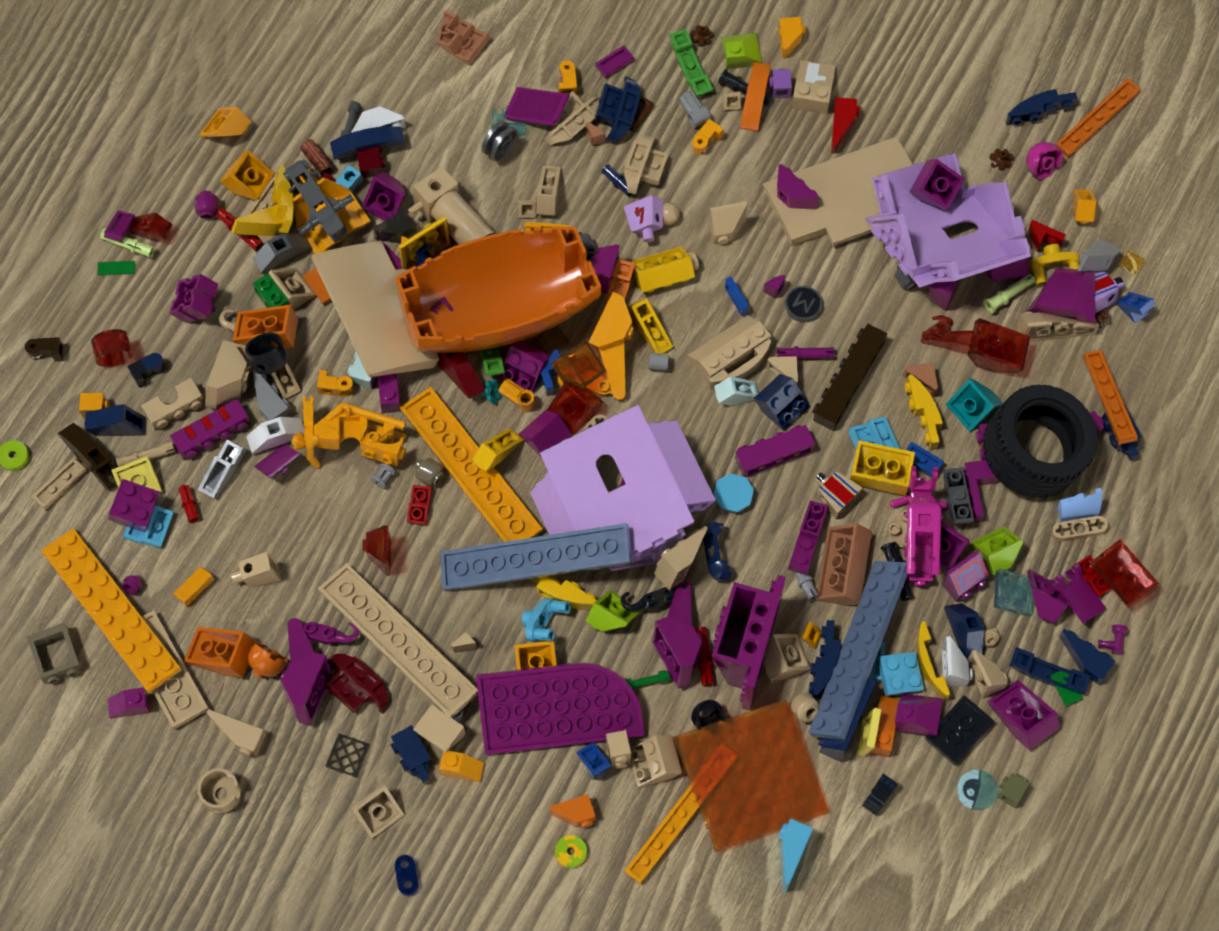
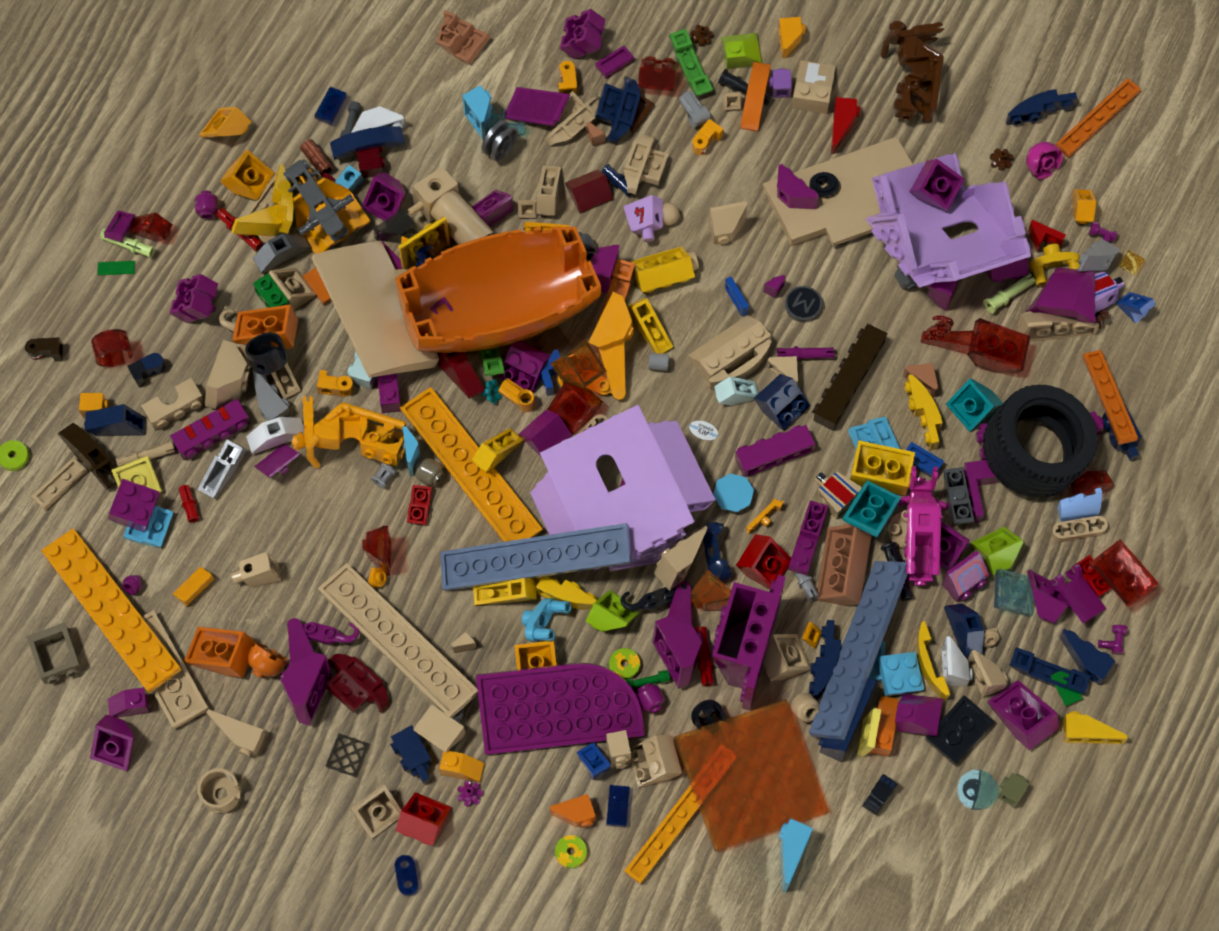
none -> magenta slope [90,714,134,772]
none -> clear blue plate [314,86,347,125]
none -> light orange plate [367,567,387,588]
none -> red slope [395,792,452,846]
none -> medium azure slope [403,426,421,476]
none -> magenta plant [457,781,483,807]
none -> medium azure slope [462,85,492,140]
none -> magenta slope [472,189,513,227]
none -> yellow slope [473,578,537,606]
none -> magenta brick [560,9,606,59]
none -> dark red slope [565,169,613,214]
none -> clear blue plate [606,785,630,828]
none -> lime piece [609,648,640,679]
none -> magenta head [636,683,665,714]
none -> clear red slope [638,56,678,91]
none -> white sticker [689,421,718,440]
none -> clear orange slope [691,570,731,611]
none -> red slope [736,534,791,590]
none -> light orange piece [745,498,784,534]
none -> black gear [809,172,839,198]
none -> teal slope [842,480,901,537]
none -> reddish brown piece [880,21,944,123]
none -> yellow slope [1063,711,1127,744]
none -> clear red slope [1071,470,1115,496]
none -> magenta piece [1088,221,1117,242]

